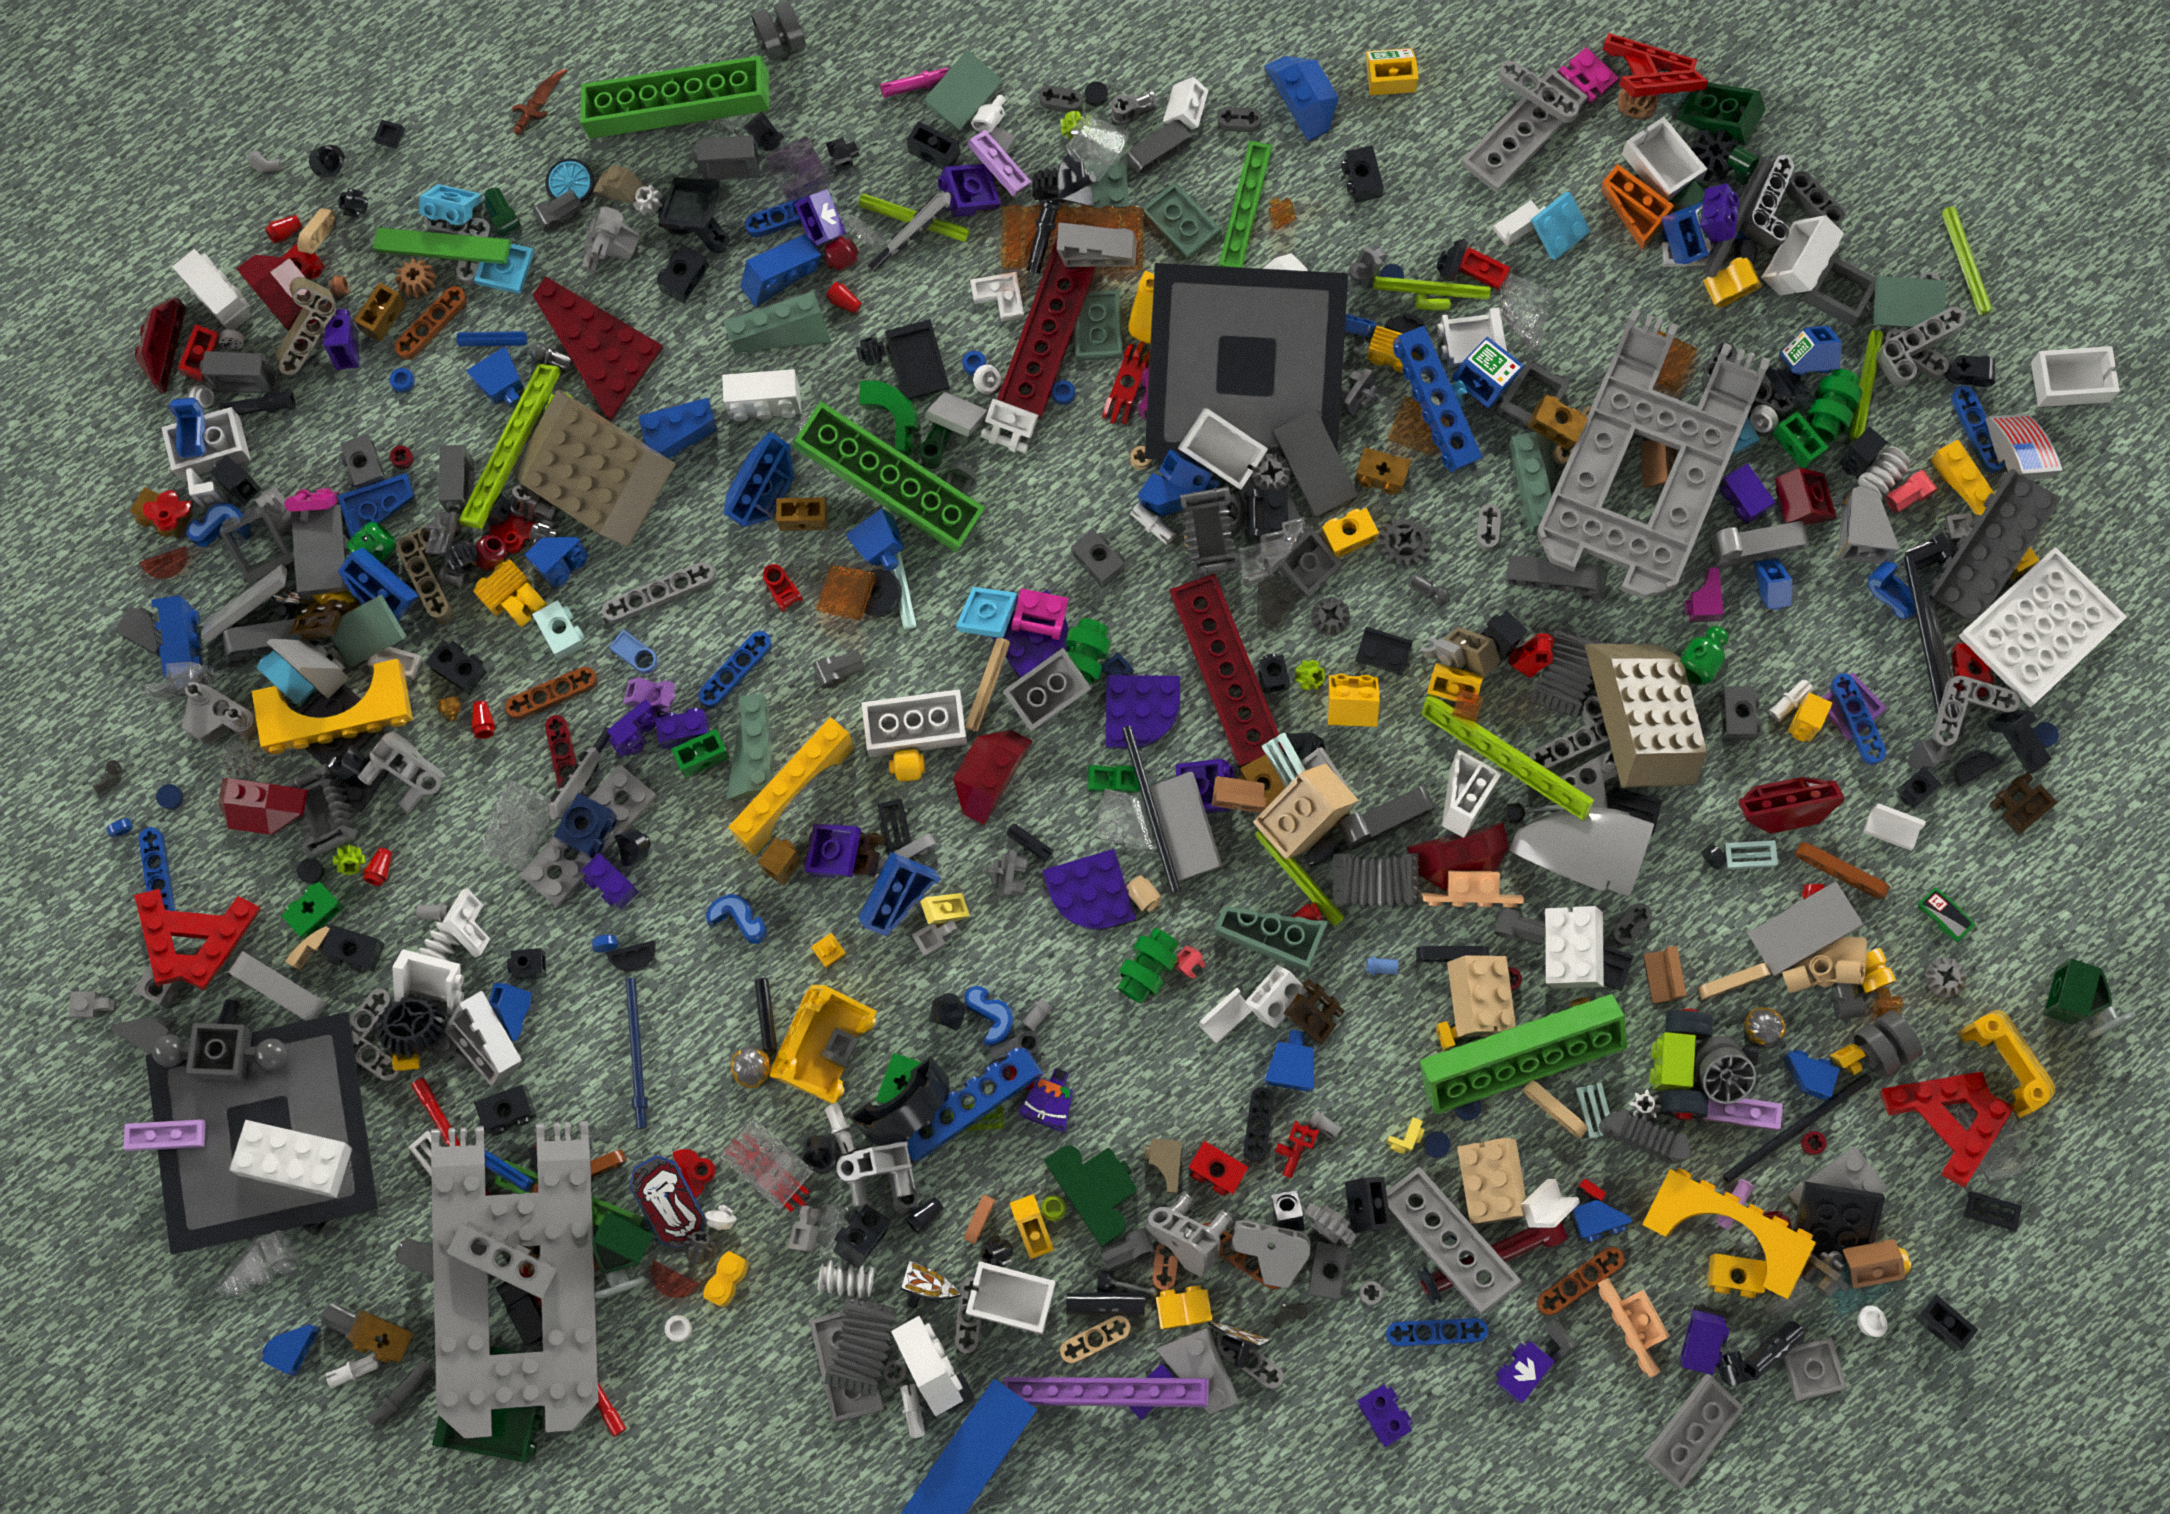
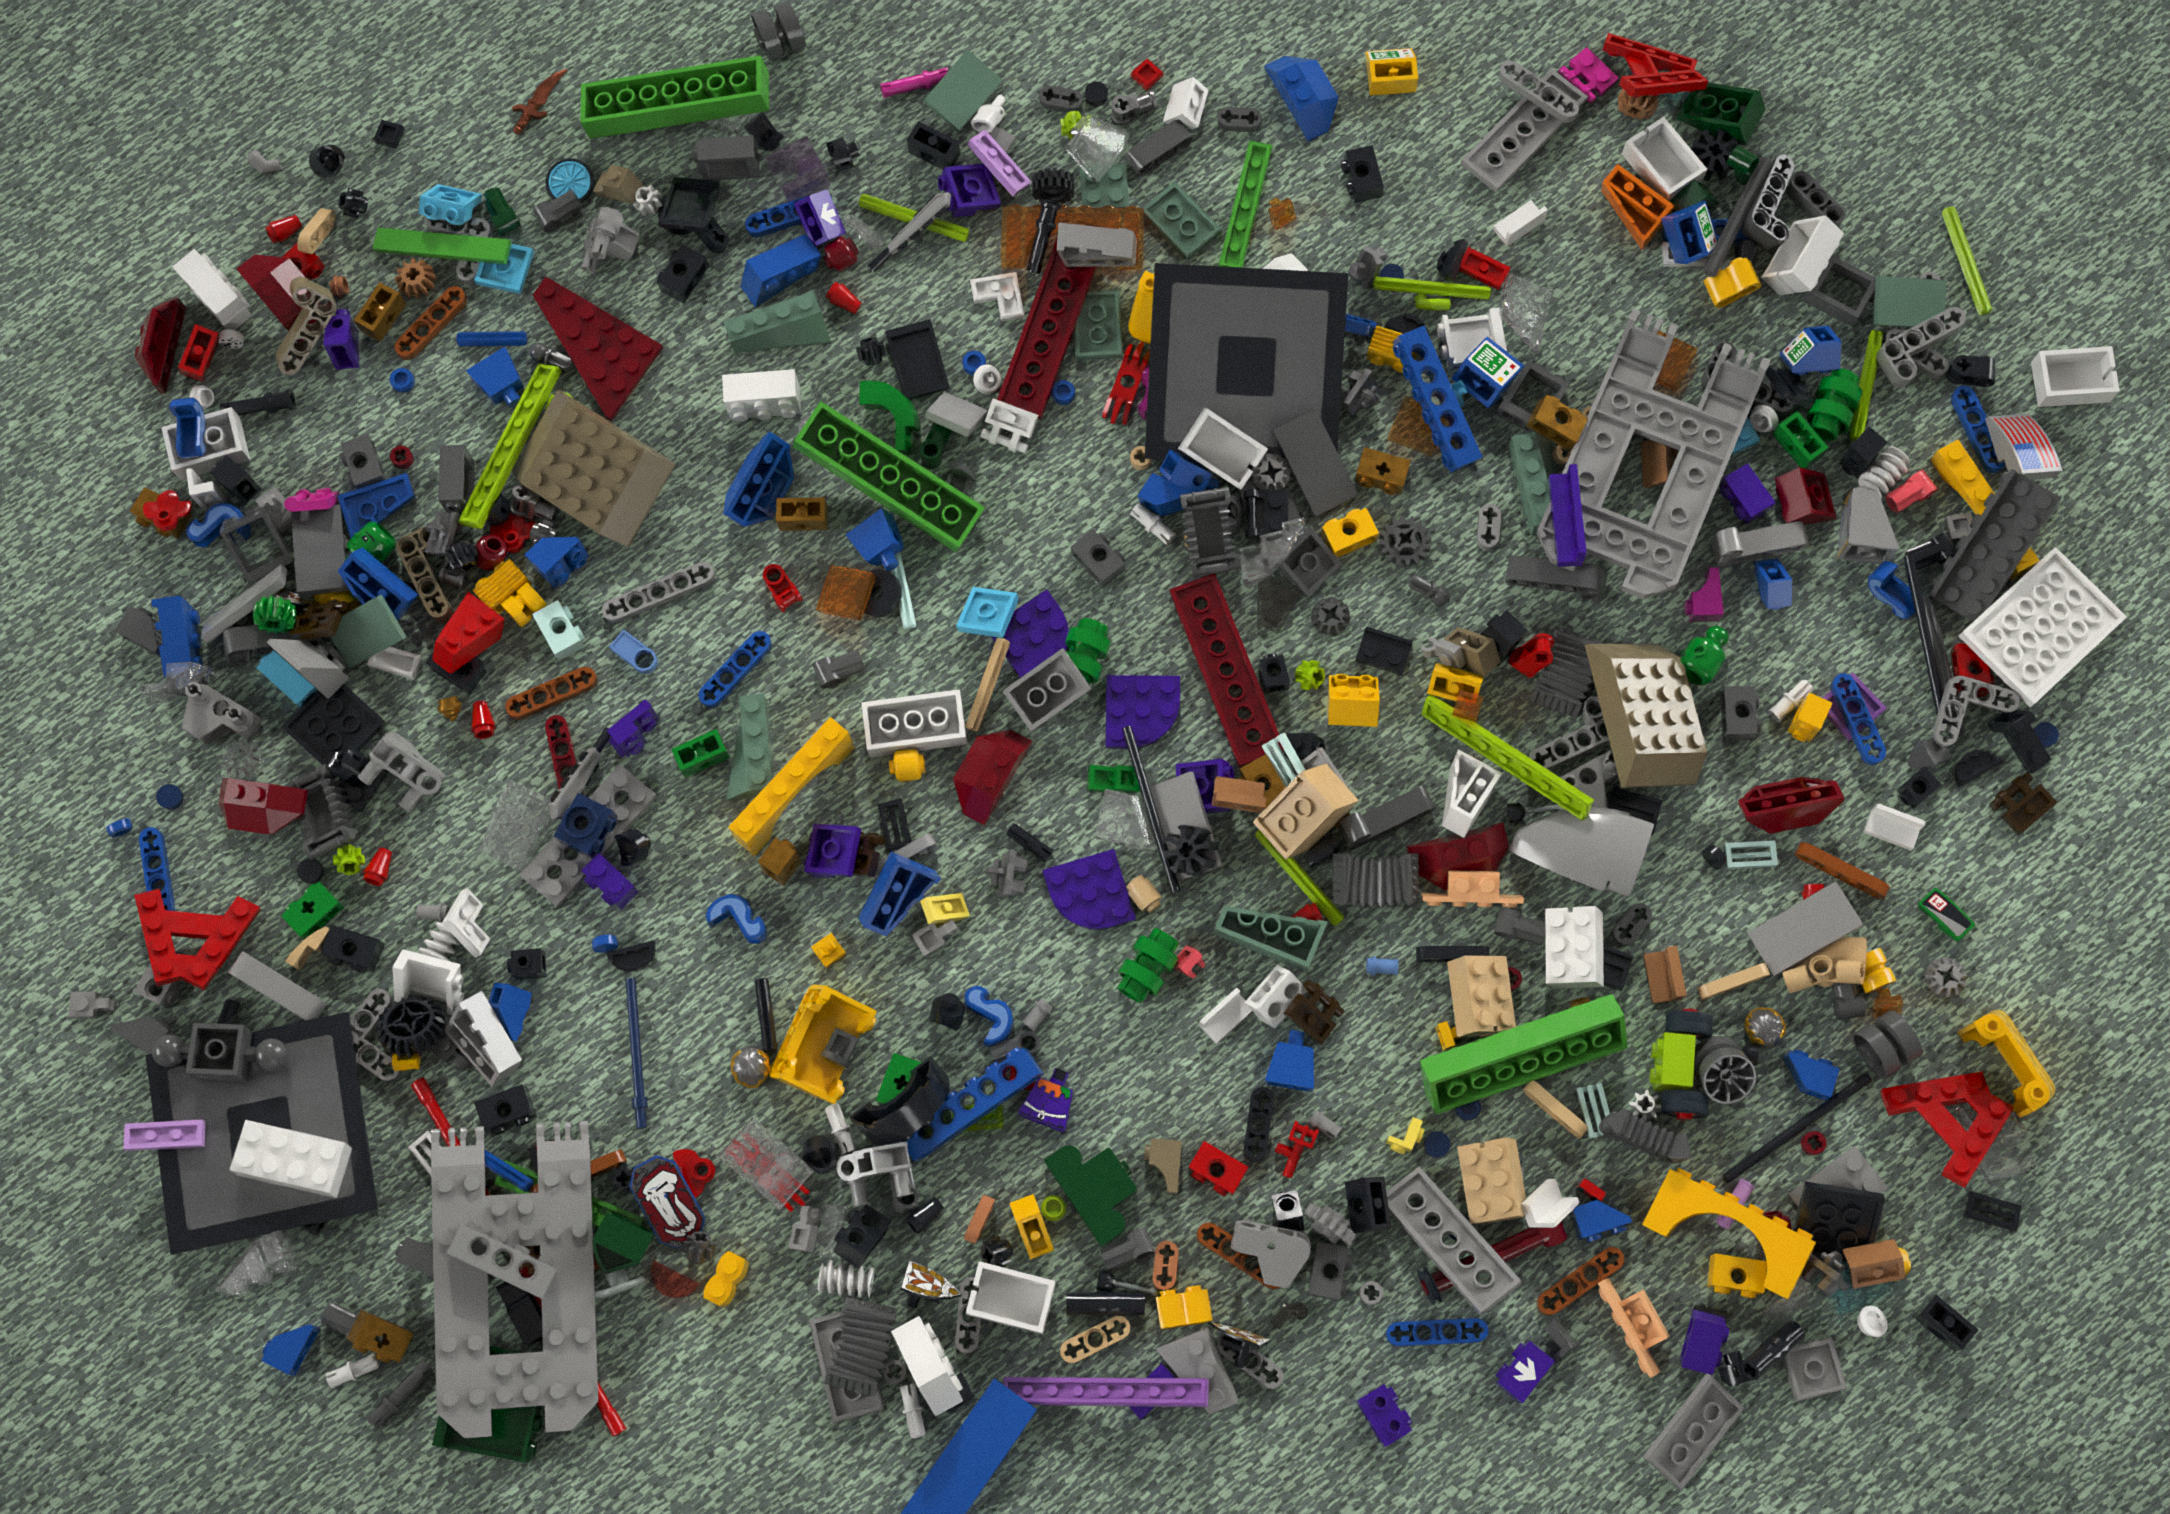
clear smoke arm [93,760,122,795] -> none
clear red tile [139,546,188,579] -> none
dark grey window [200,351,276,394] -> none
yellow arch [252,659,413,754] -> none
medium lavender brick [623,677,675,713] -> none
blue wedge [638,397,718,458] -> none
dark purple brick [655,708,710,749] -> none
white tile [665,1315,692,1342] -> none
white hat [705,1205,737,1231] -> none
dark pink plate [1011,588,1069,640] -> none
black shield [1057,151,1096,208] -> none
dark blue tile [1101,652,1134,675] -> none
light grey piece [1146,1193,1233,1277] -> none
medium azure plate [1531,192,1591,260] -> none
dark purple brick [1700,183,1739,244] -> none
lavender plate [1701,1093,1783,1130] -> none
yellow tile [1829,1043,1866,1075] -> none
dark green piece [2043,959,2136,1039] -> none
none -> green gear [253,595,296,635]
none -> red wedge [432,591,505,674]
none -> black gear [609,1162,636,1195]
none -> red tile [1131,58,1163,91]
none -> black gear [1163,825,1219,876]
none -> dark purple fence [1548,464,1587,567]

